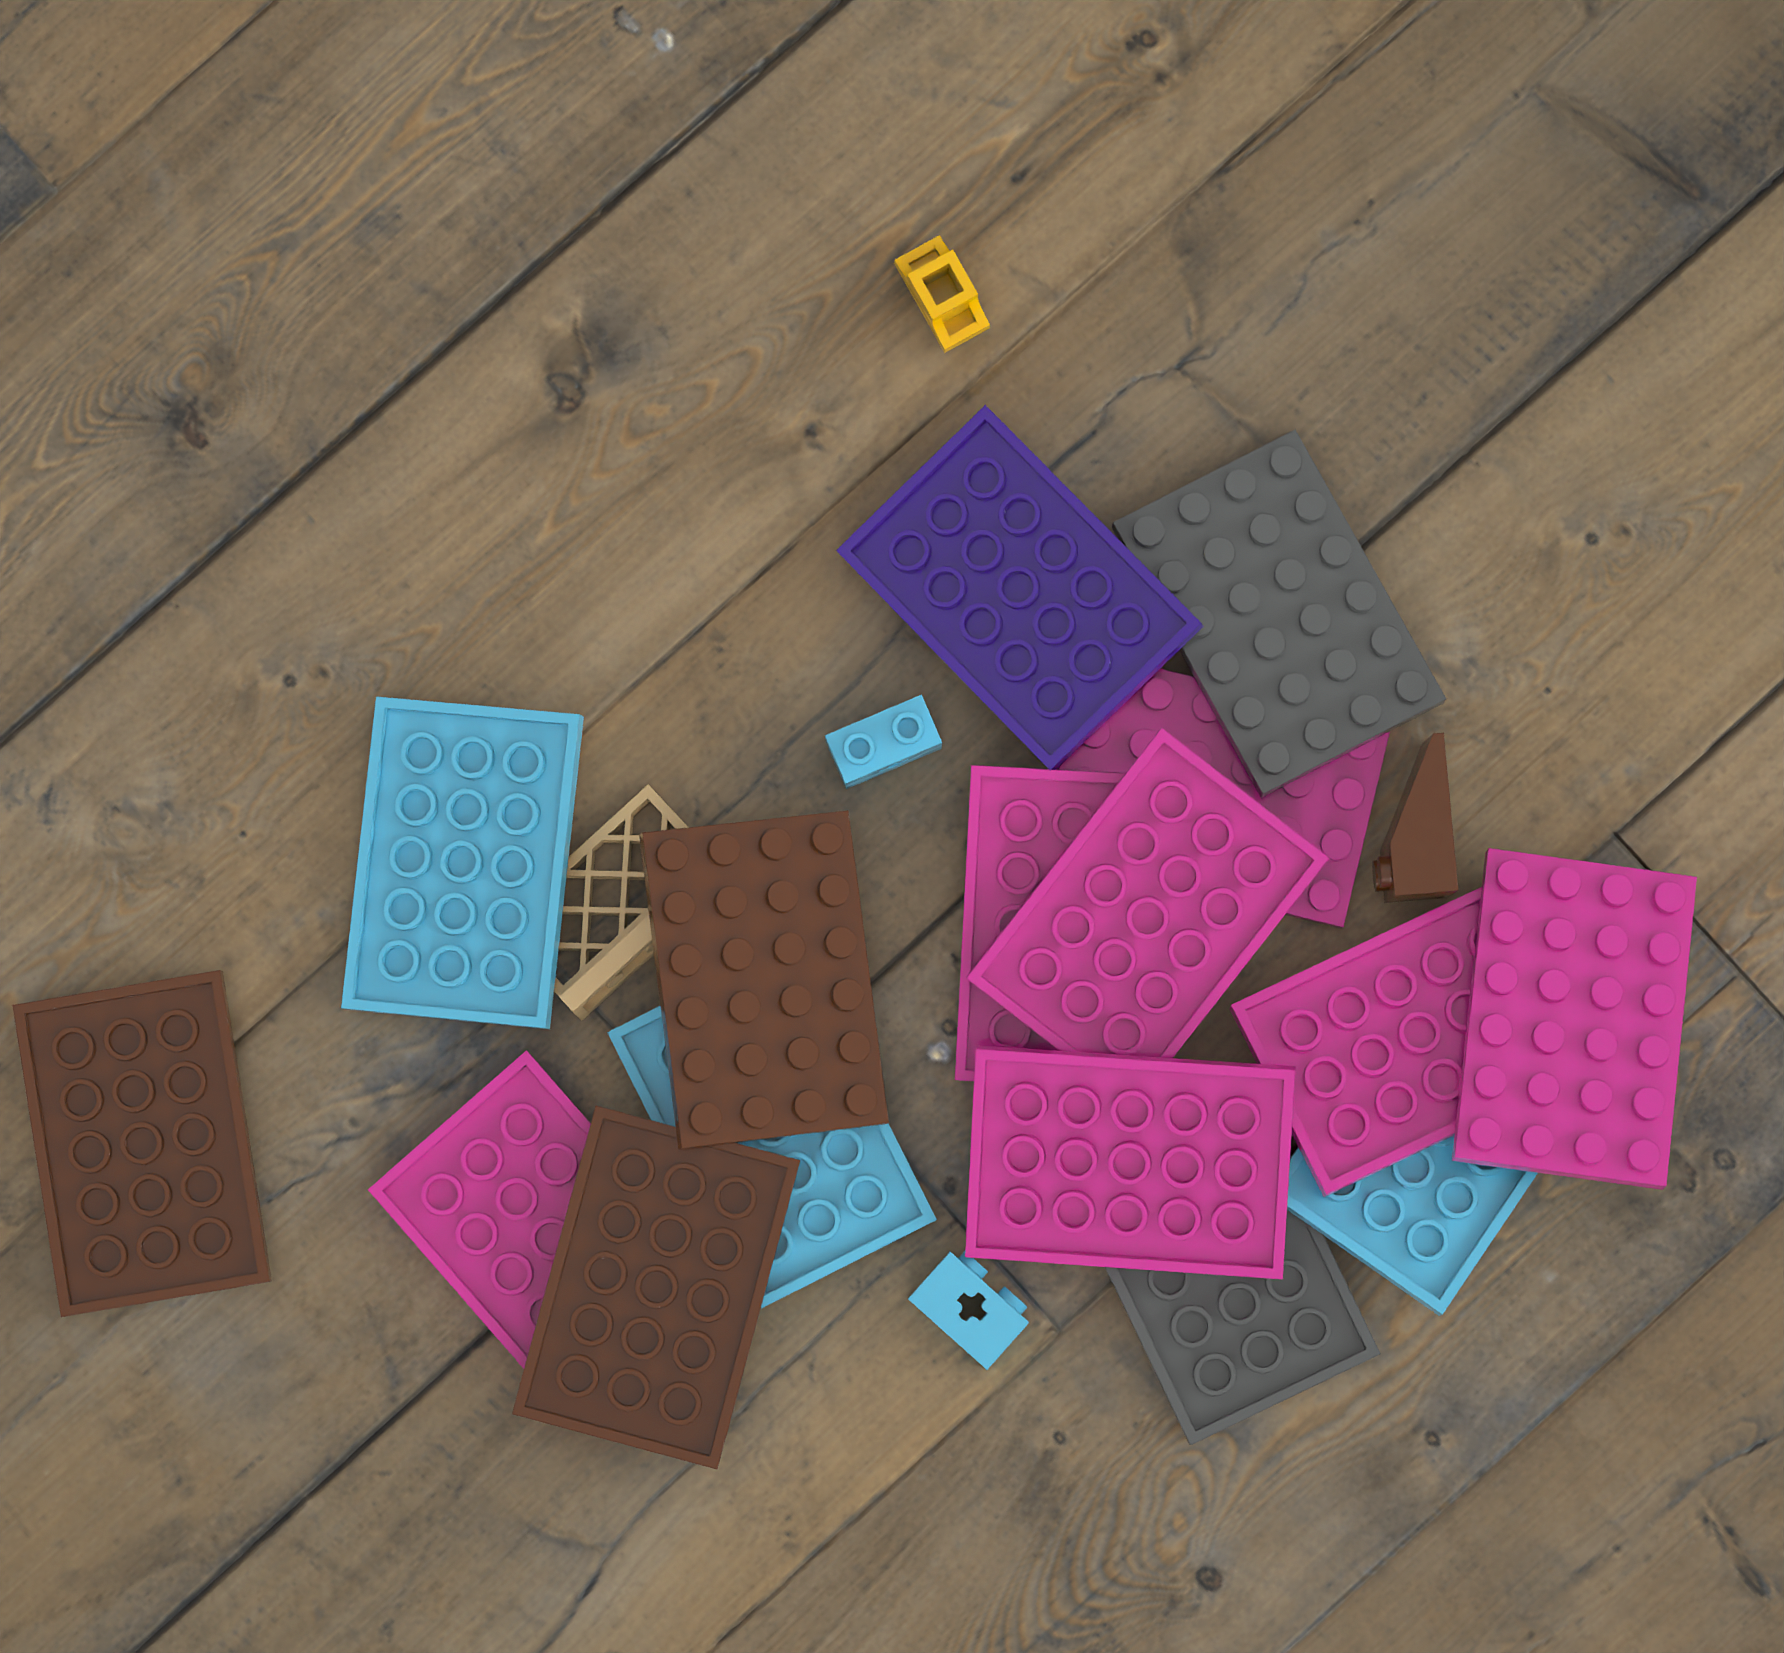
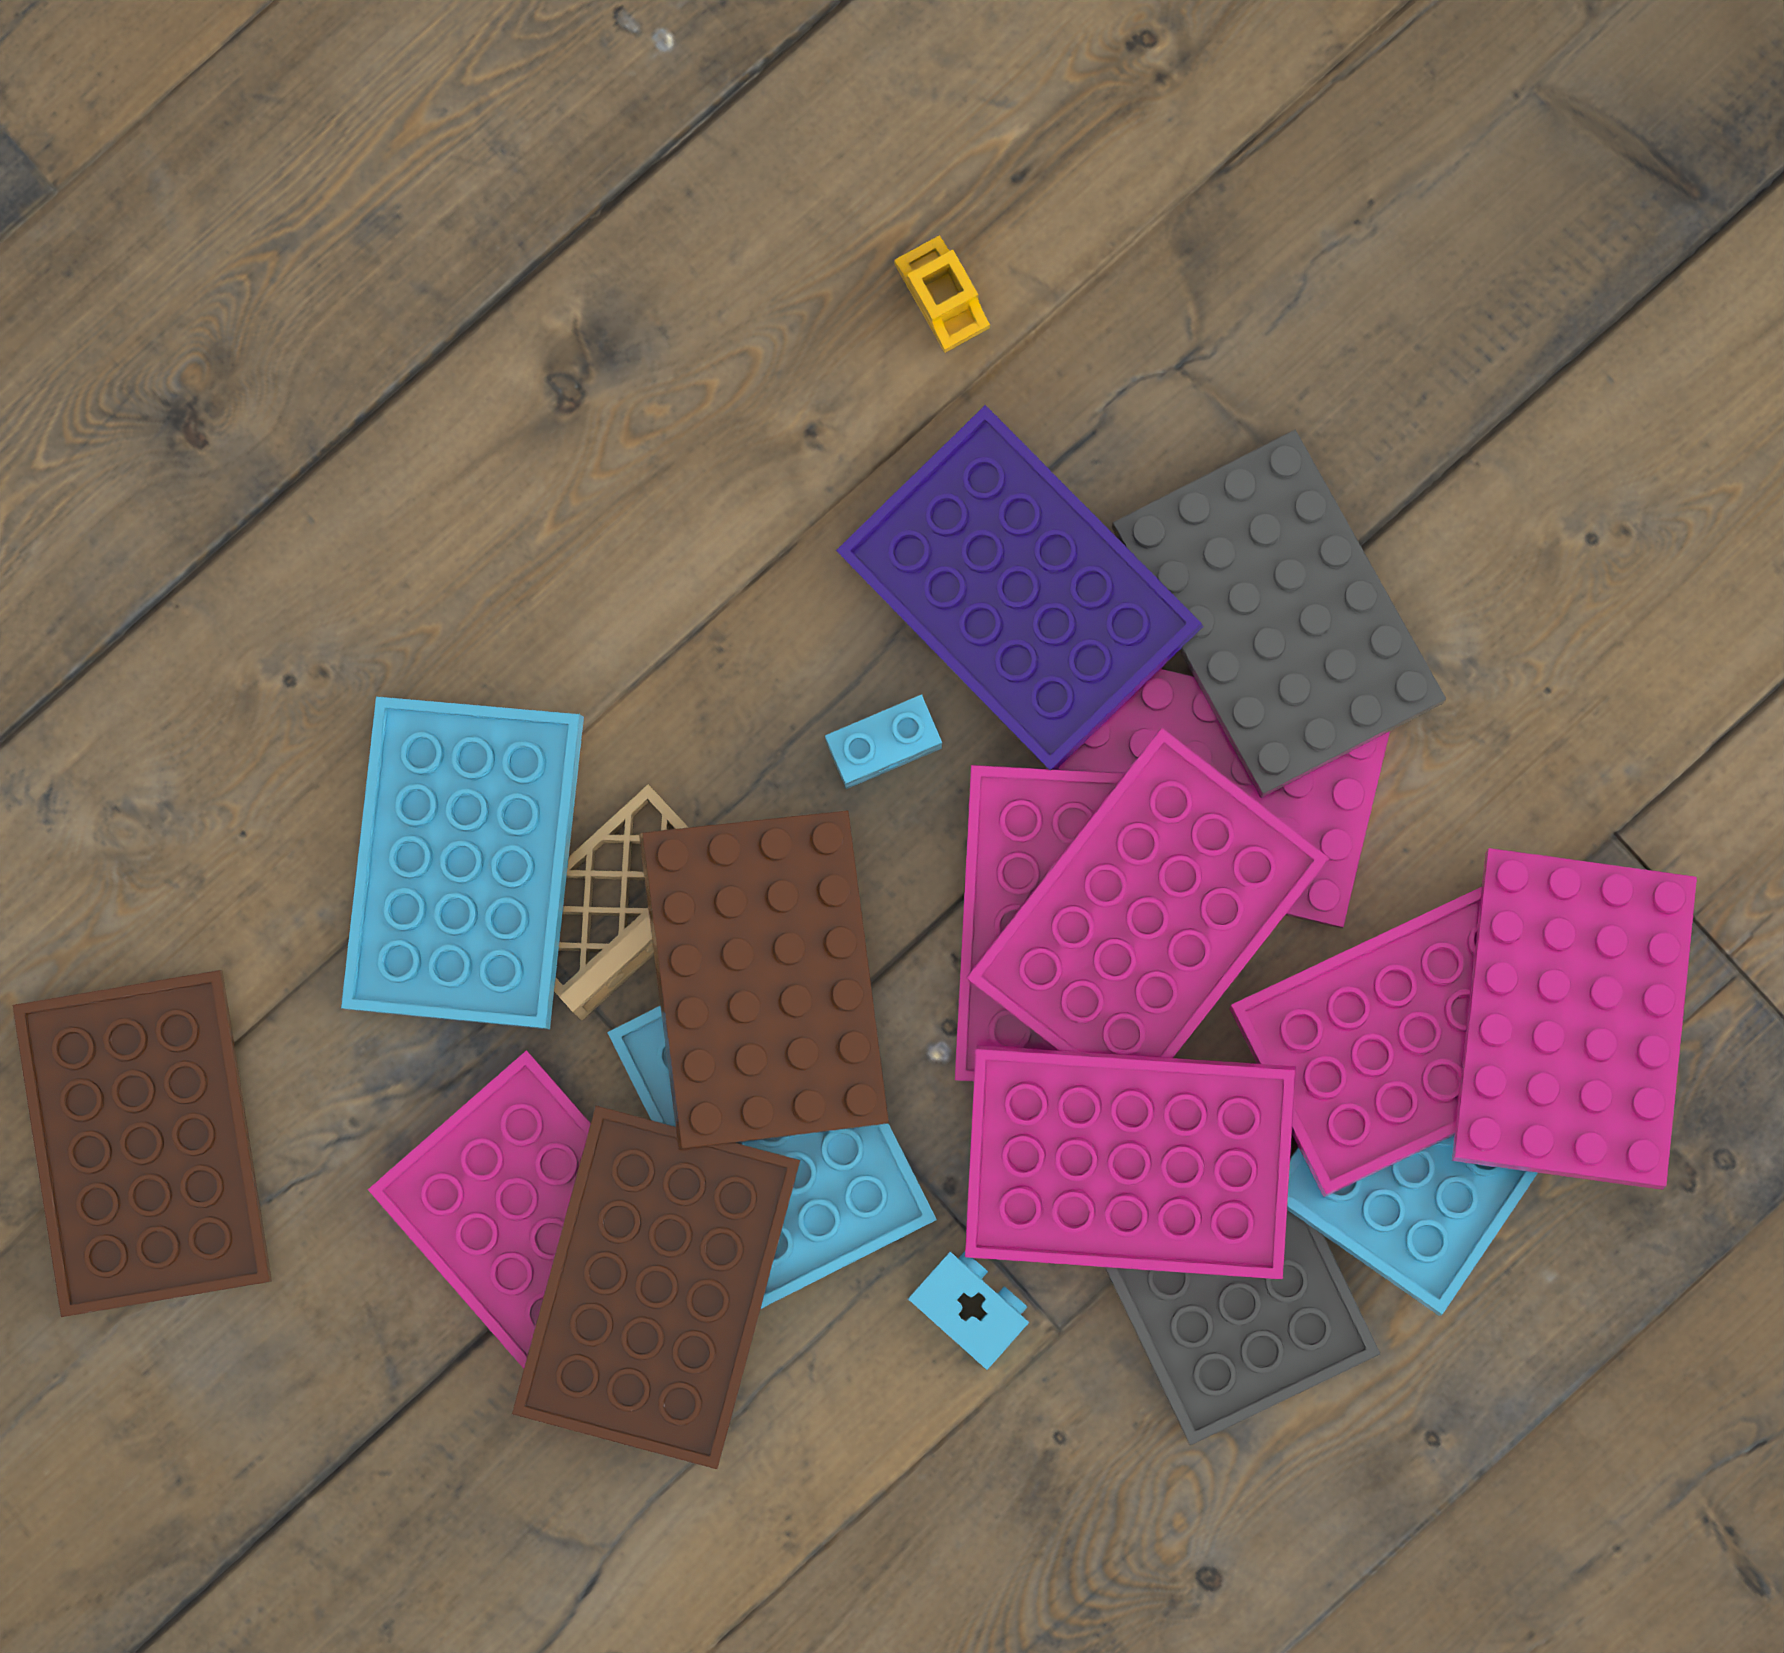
reddish brown slope [1372,732,1459,903] -> none

